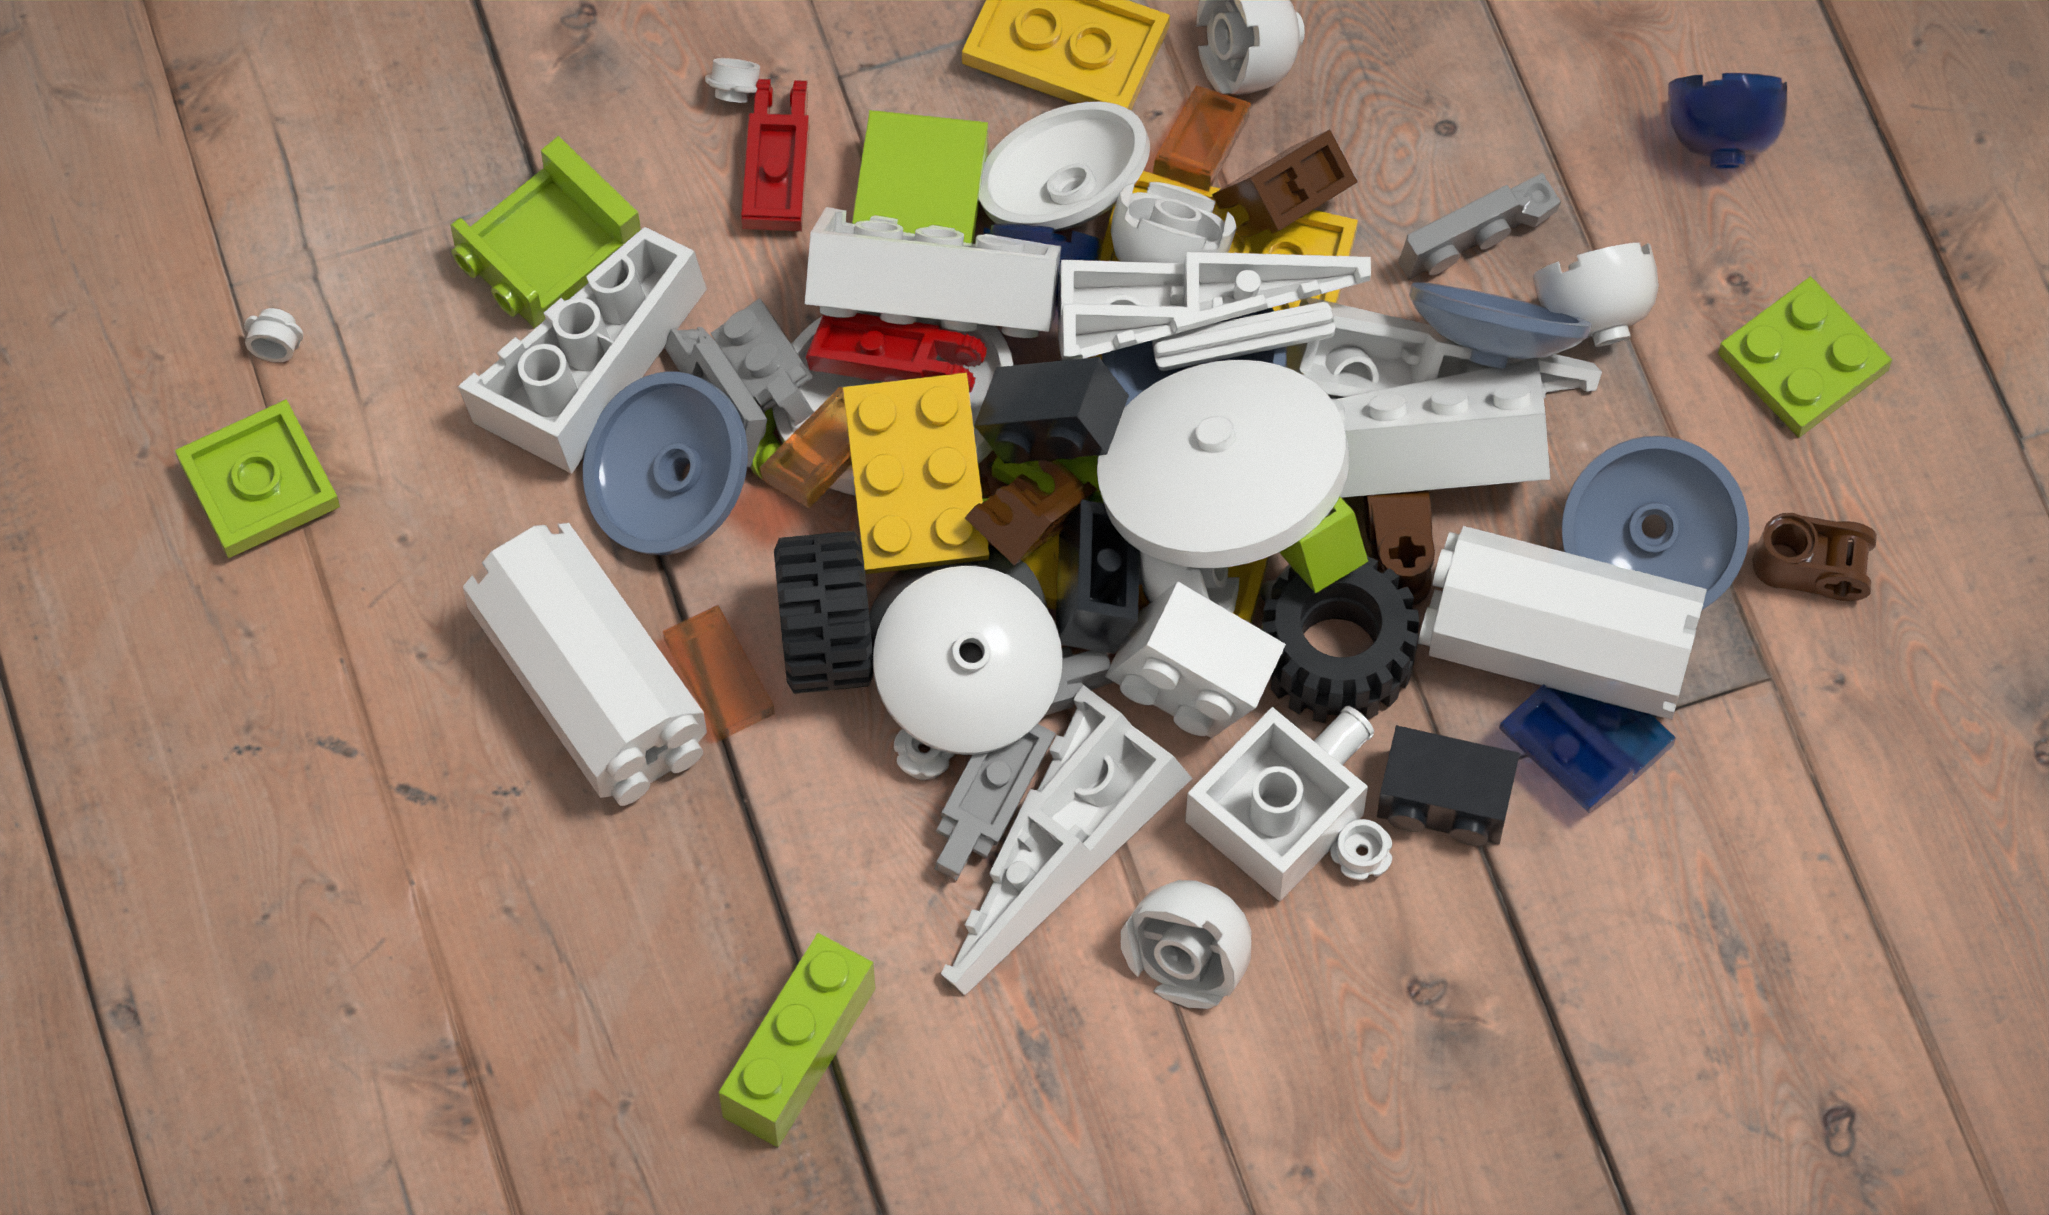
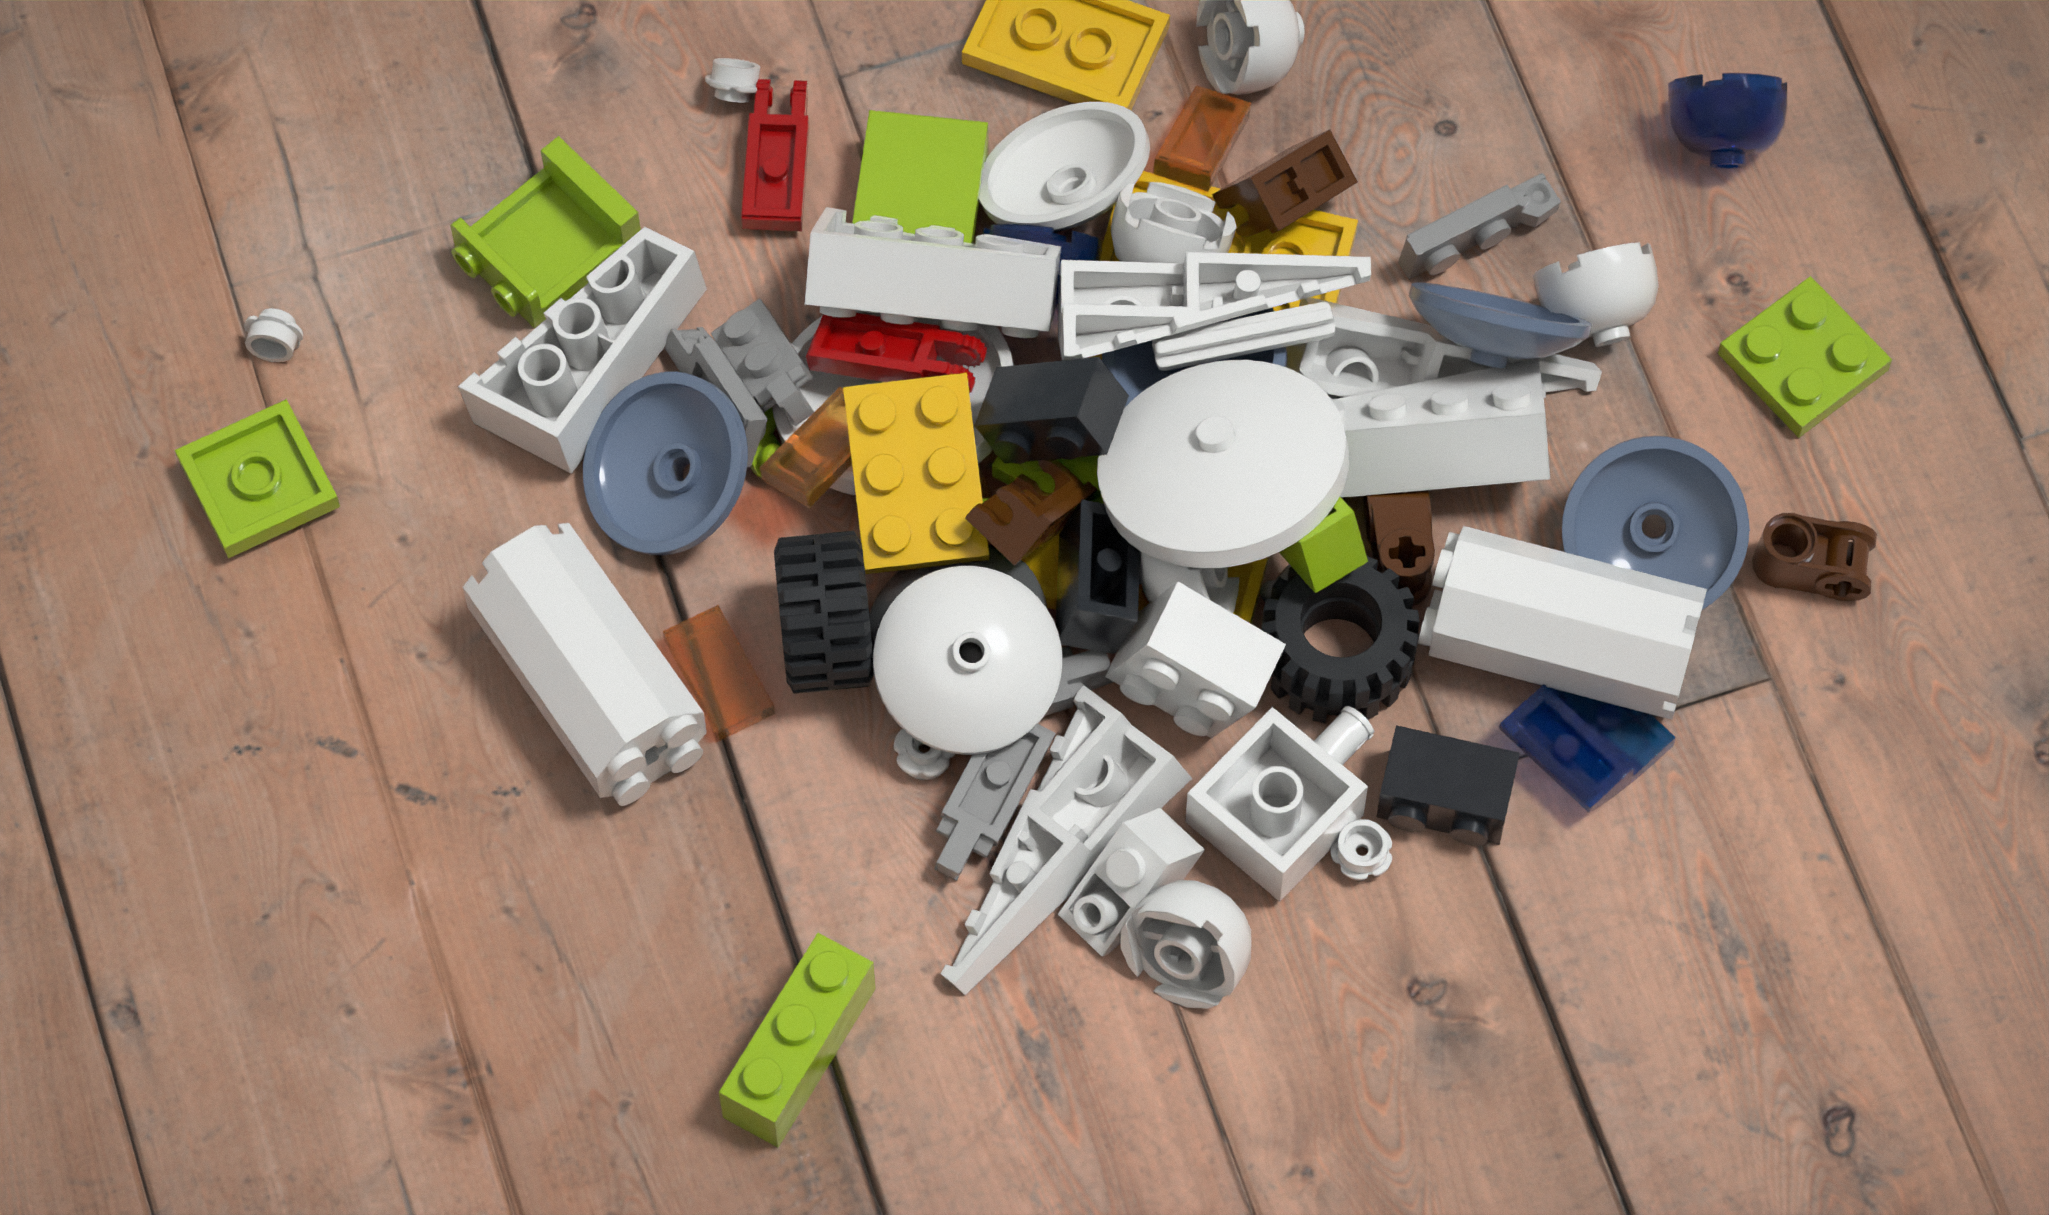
none -> white slope [1058,808,1205,957]

